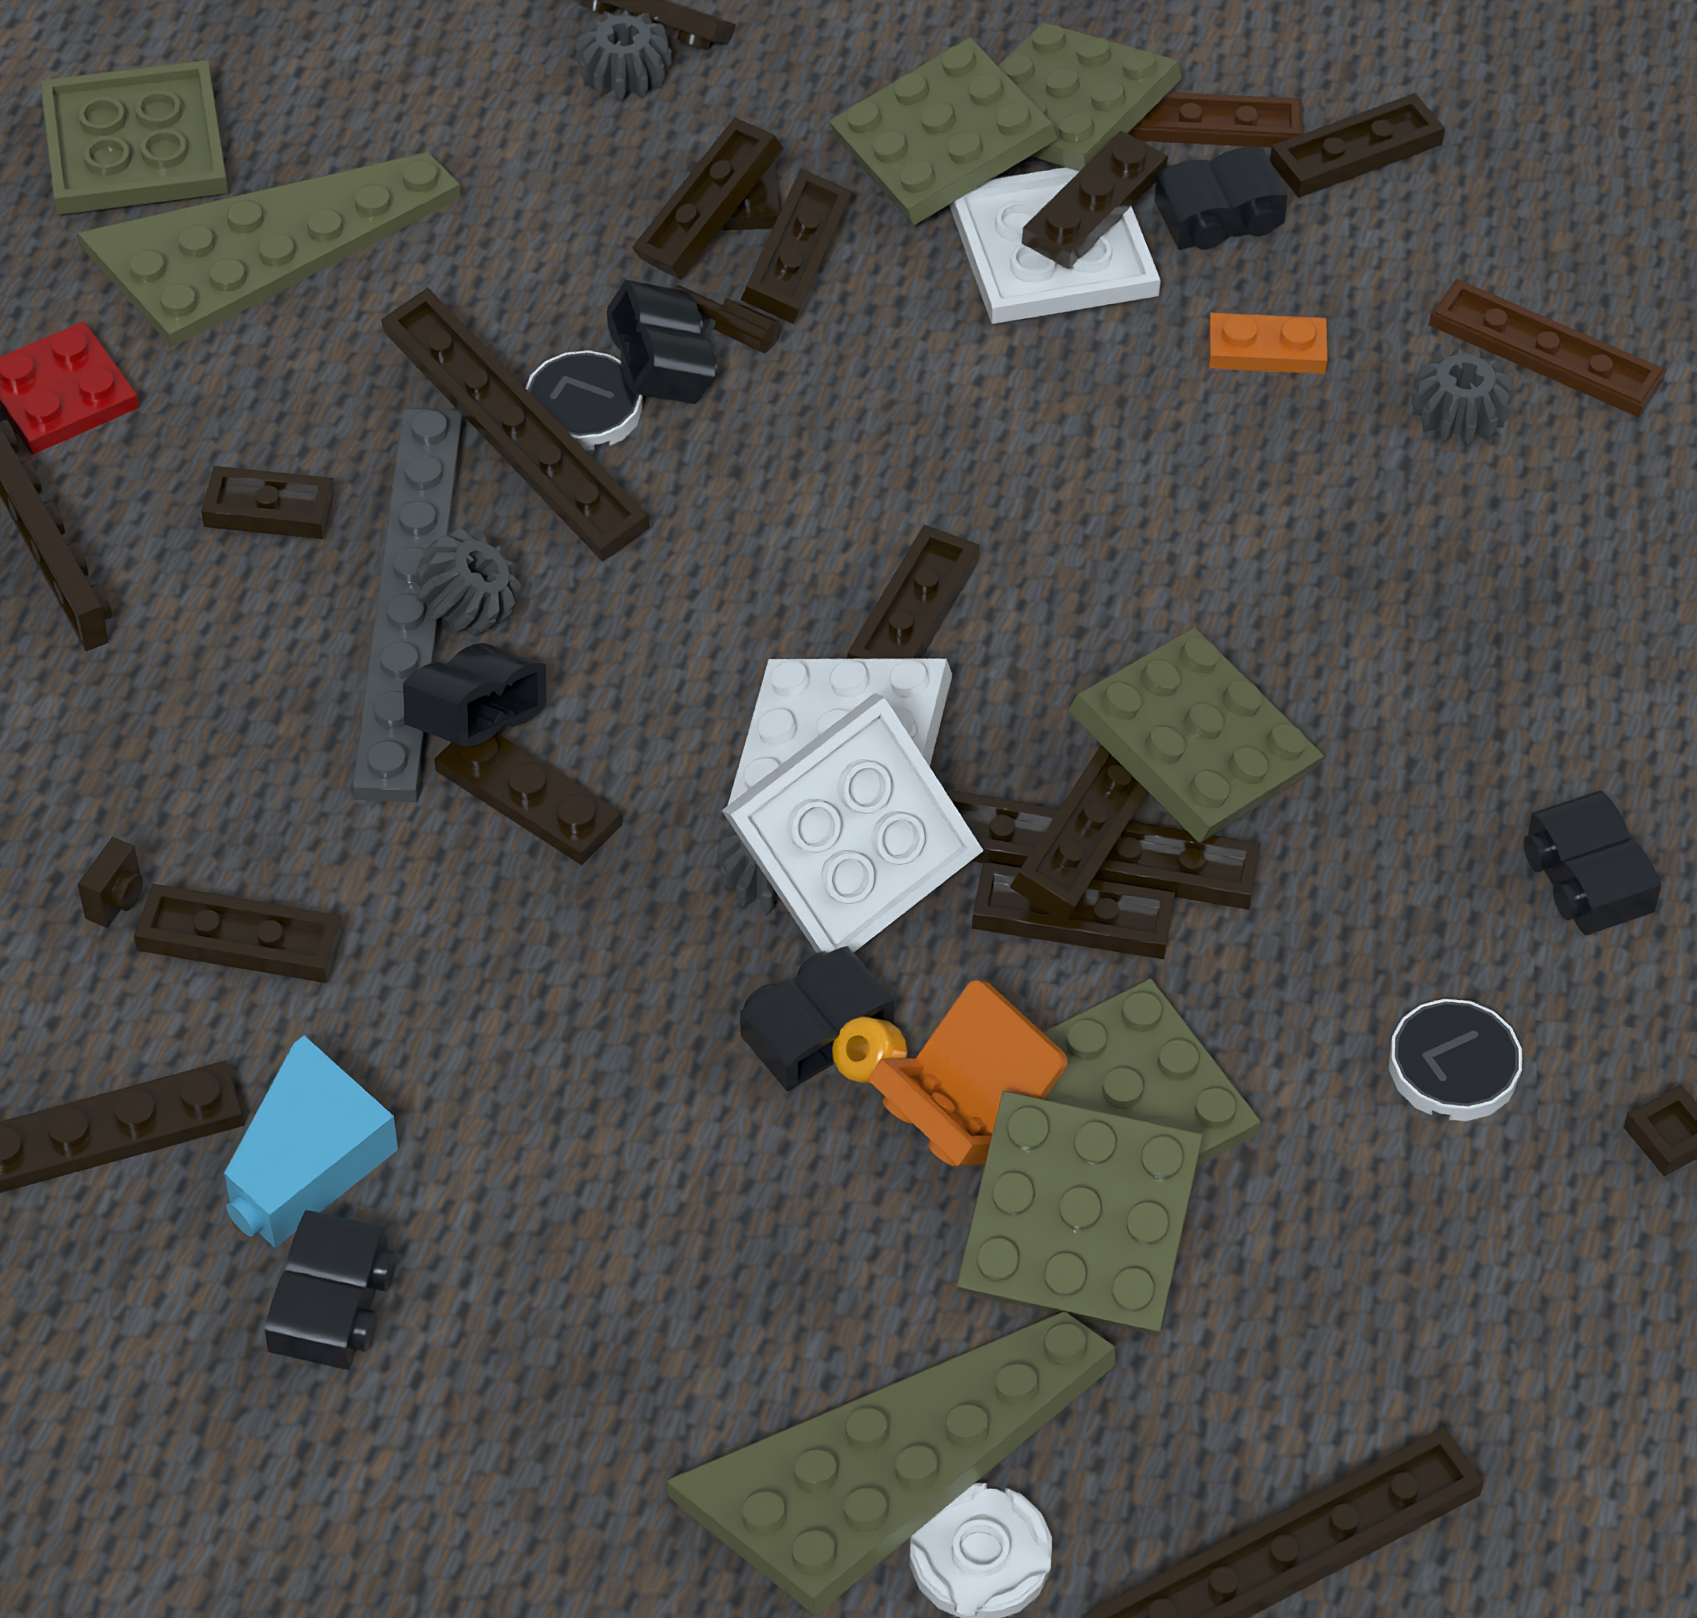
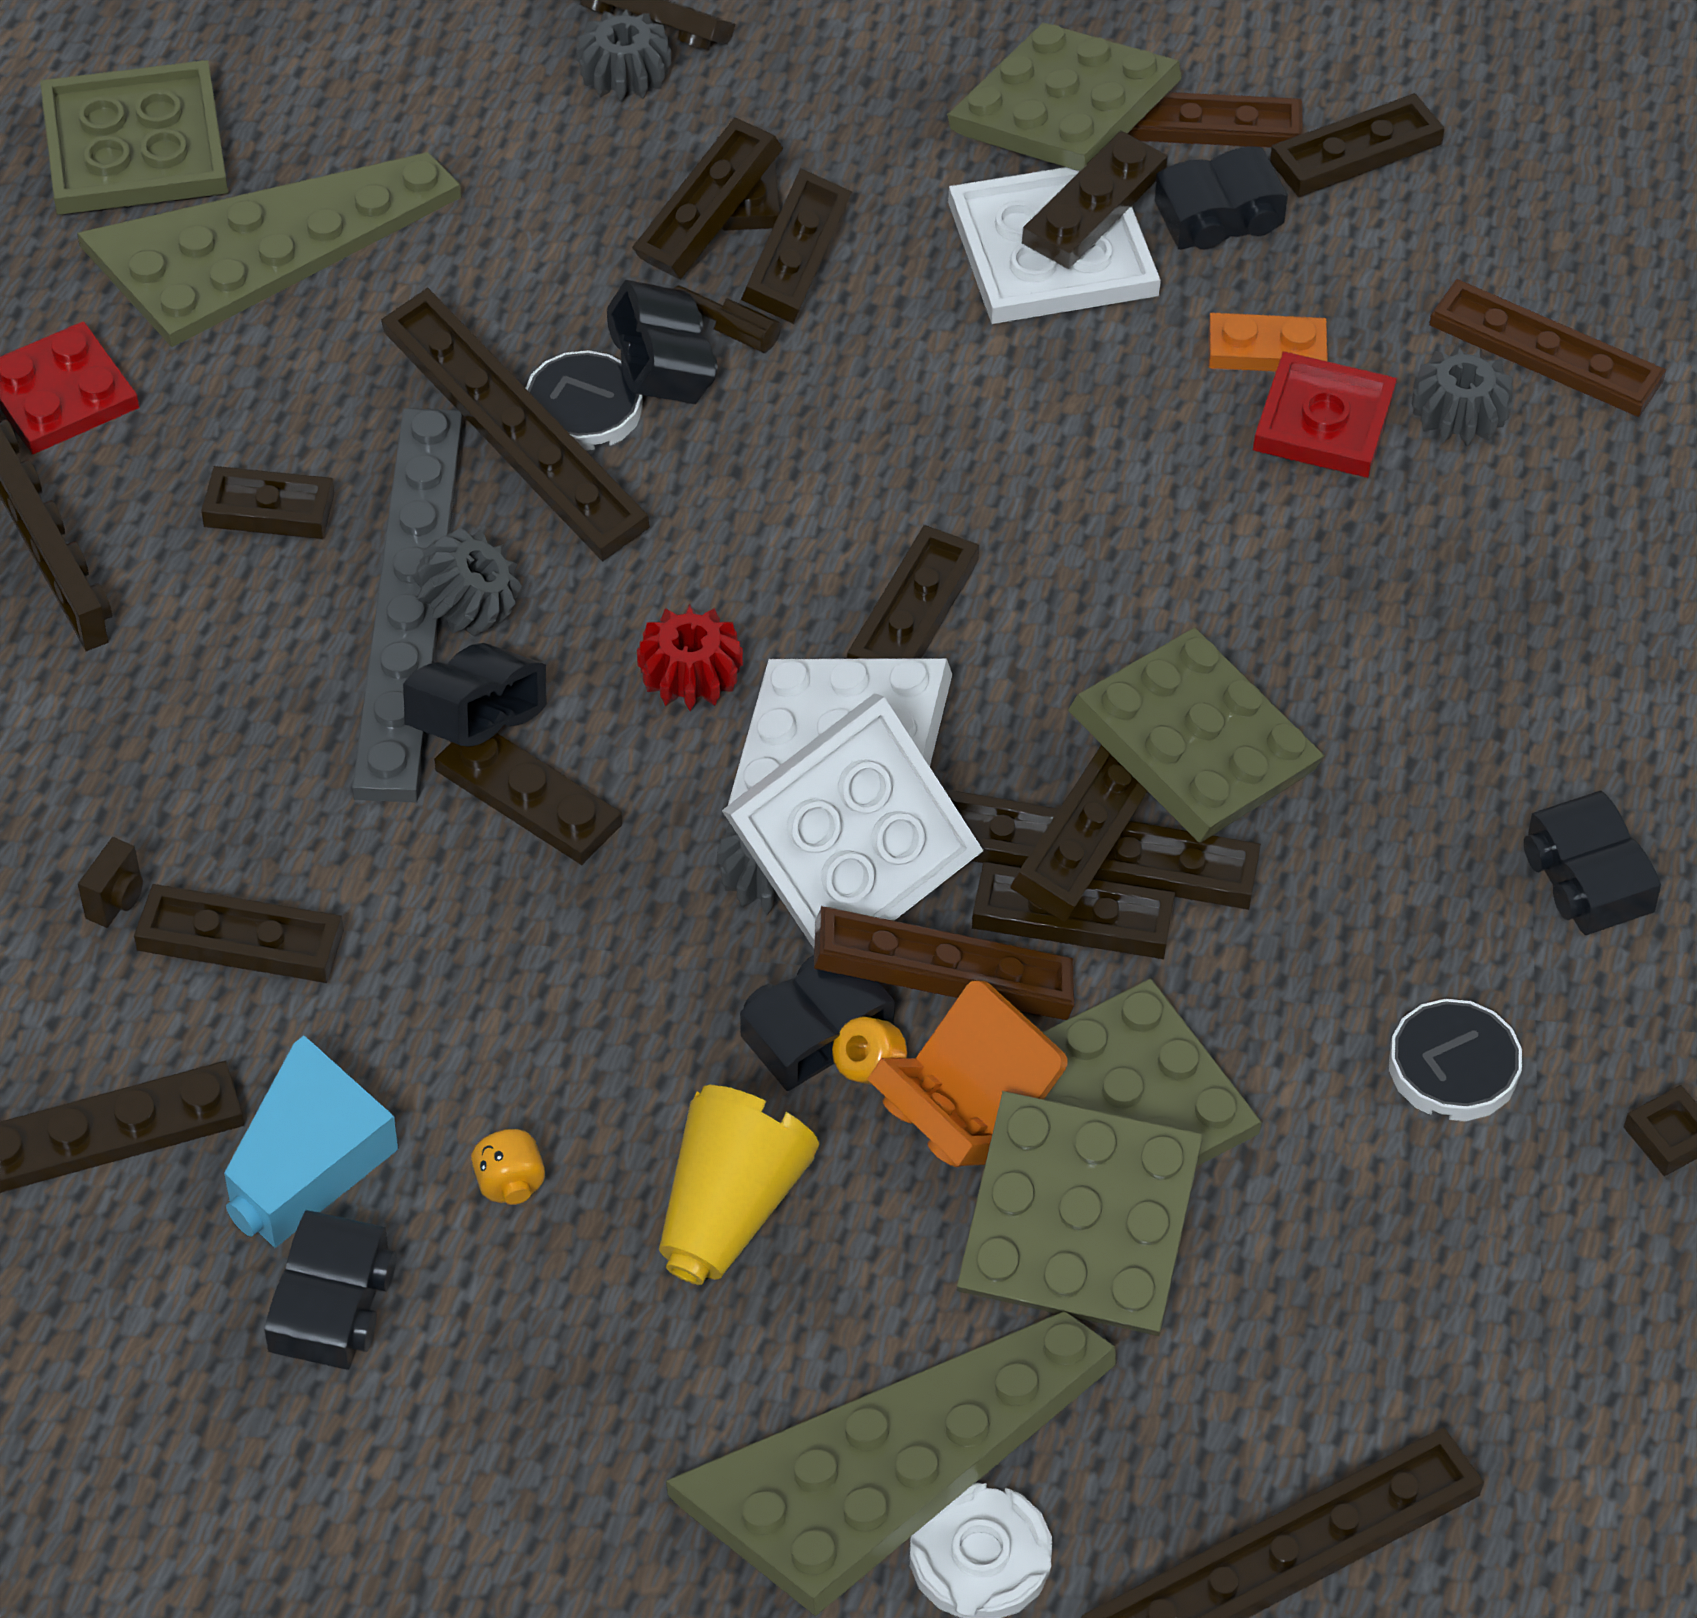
olive plate [829,37,1058,226] -> none
none -> light orange piece [471,1129,545,1205]
none -> red gear [637,603,743,711]
none -> yellow cone [659,1085,820,1285]
none -> reddish brown tile [814,906,1074,1020]
none -> red plate [1253,351,1397,478]

